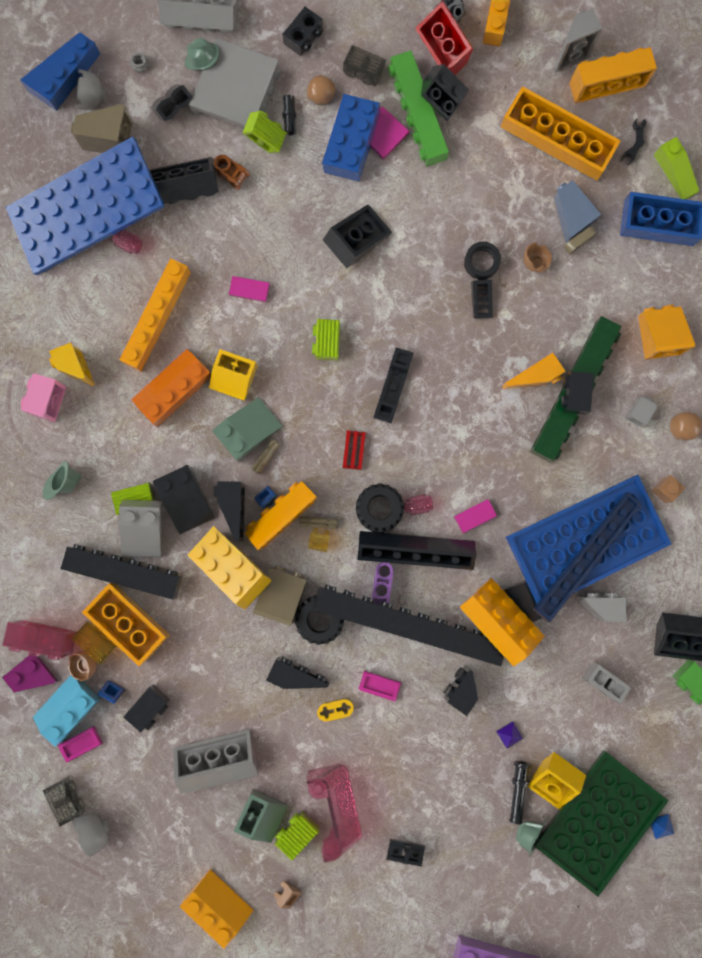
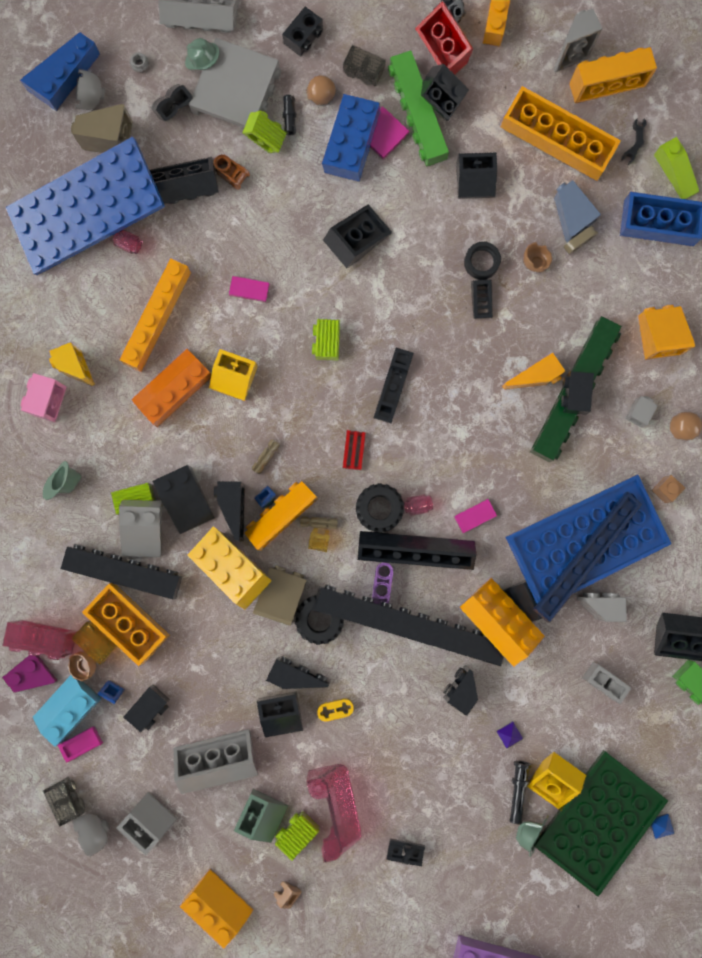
sand green slope [212,397,283,462] -> none
dark pink tile [358,670,401,702] -> none
none -> light grey slope [116,792,177,855]
none -> black slope [256,691,303,738]
none -> black slope [456,152,497,199]

